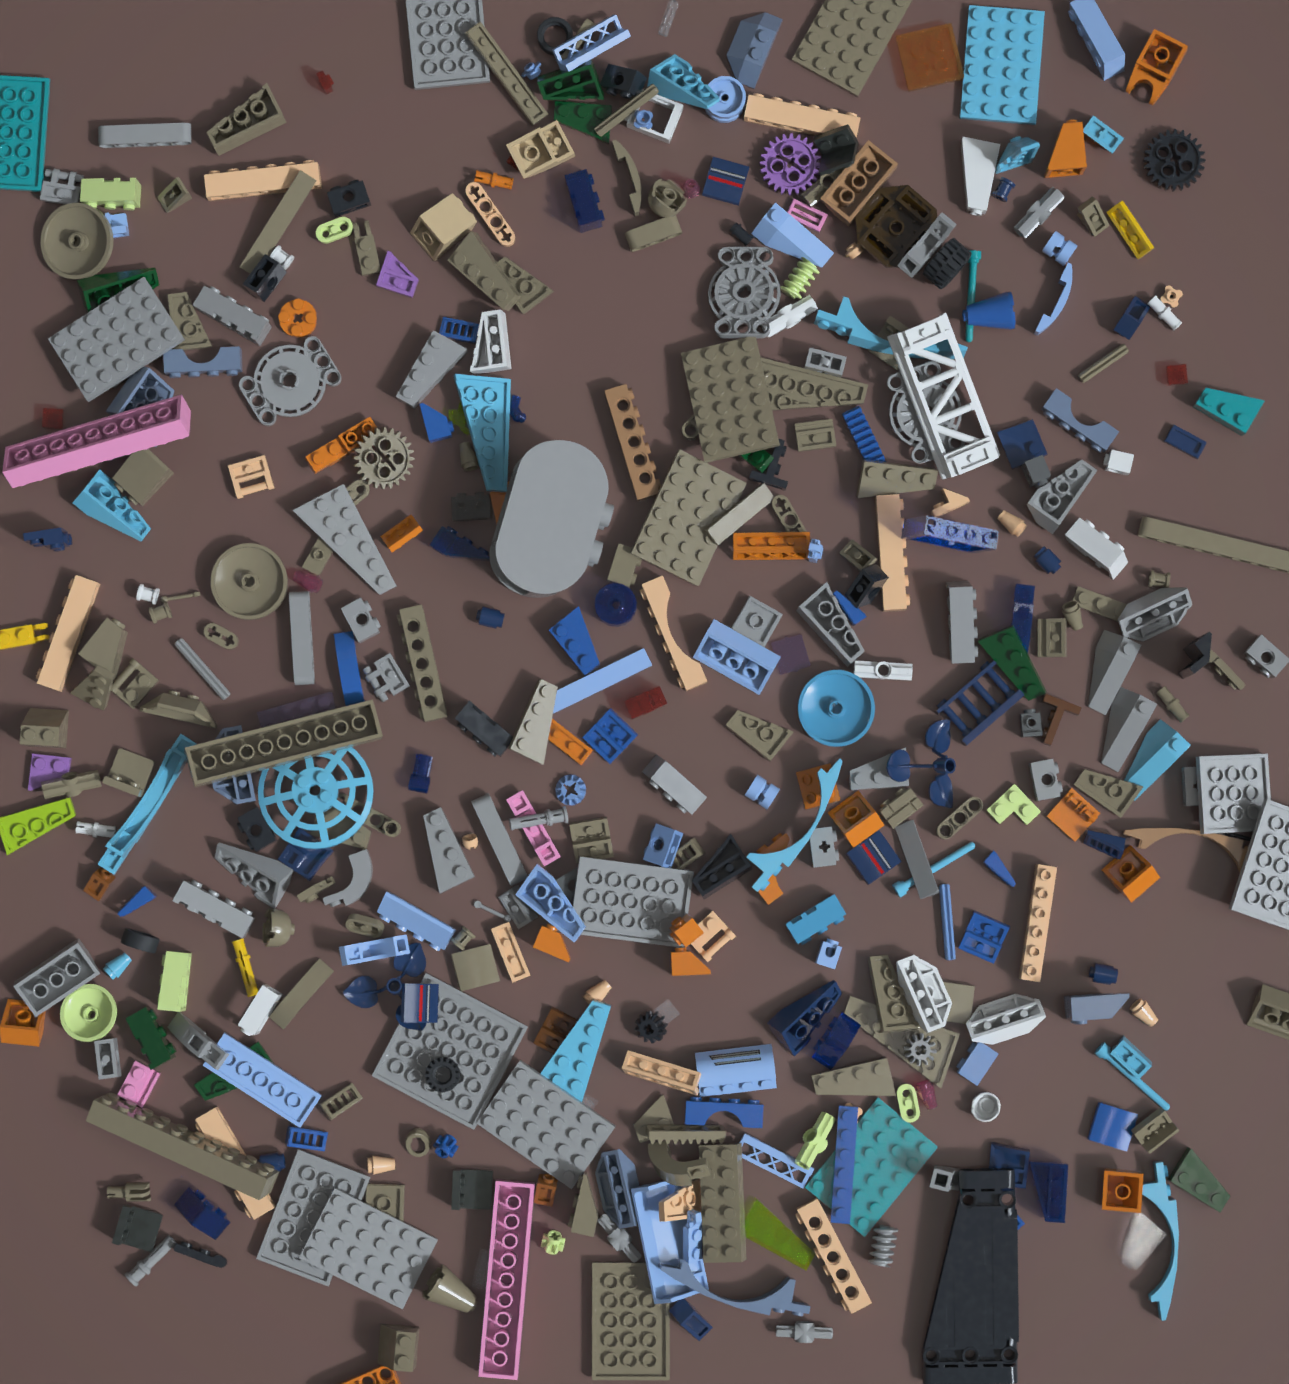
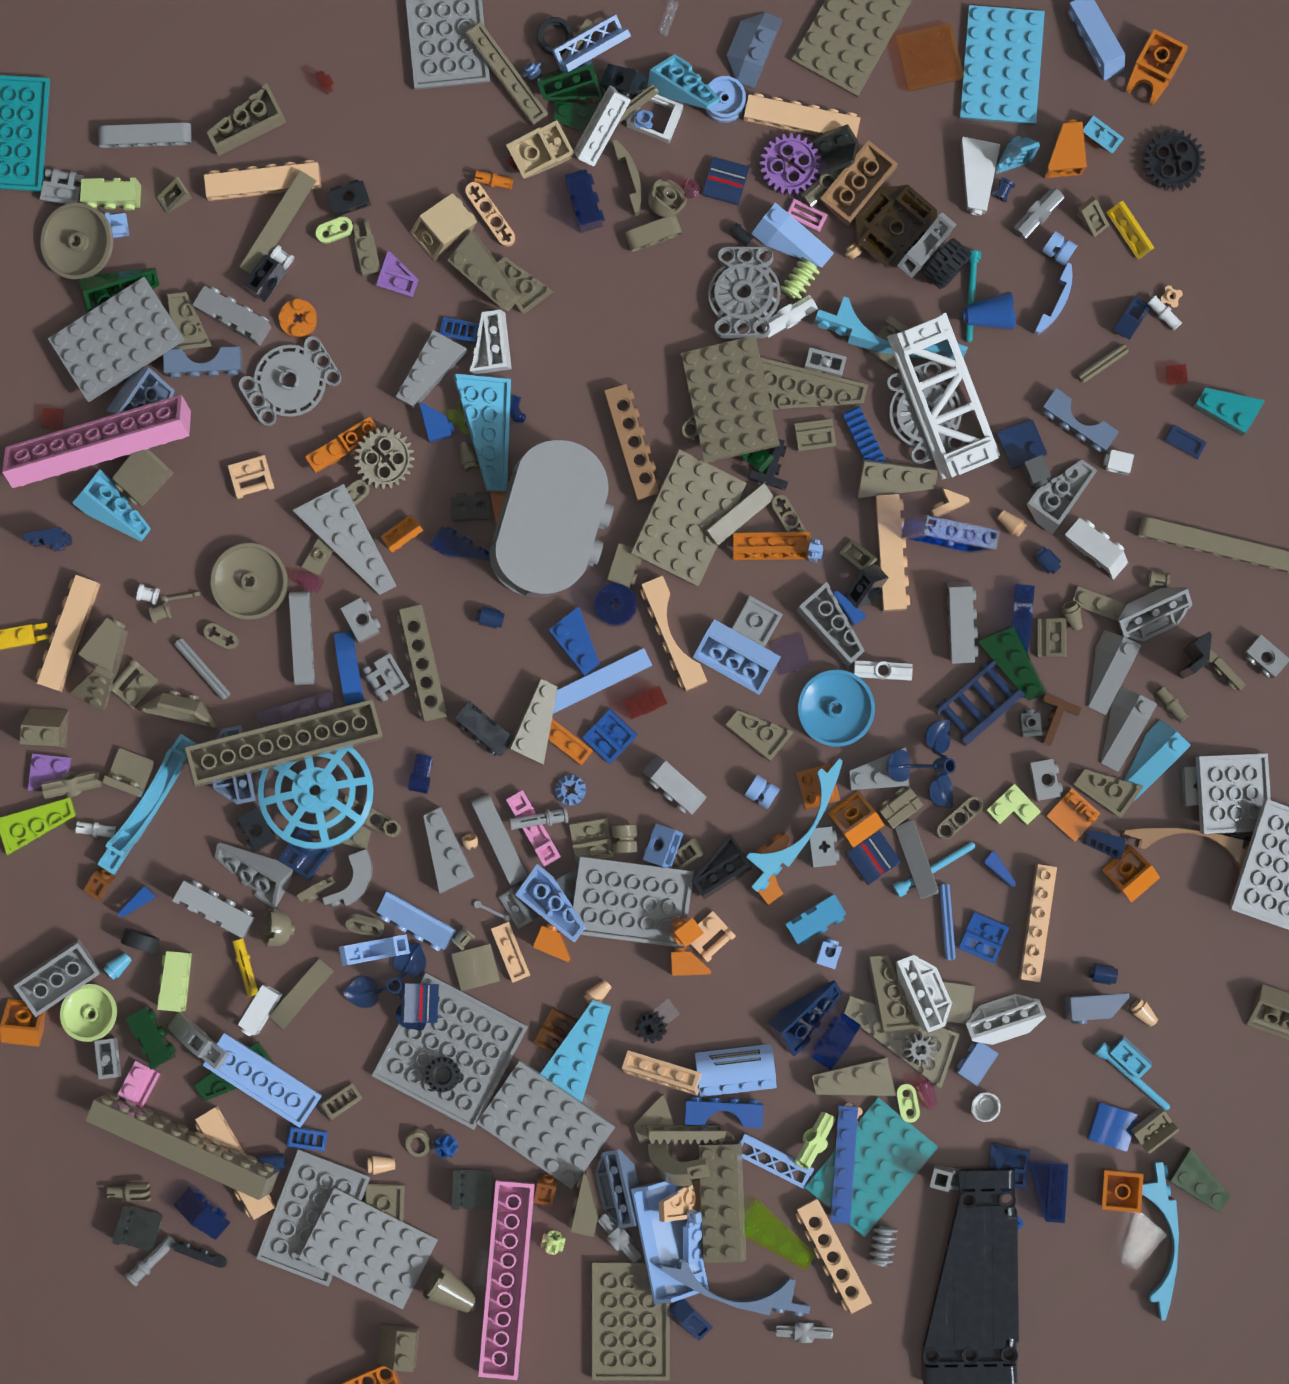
none -> white fence [574,85,631,166]
none -> dark tan wheel [612,825,637,853]

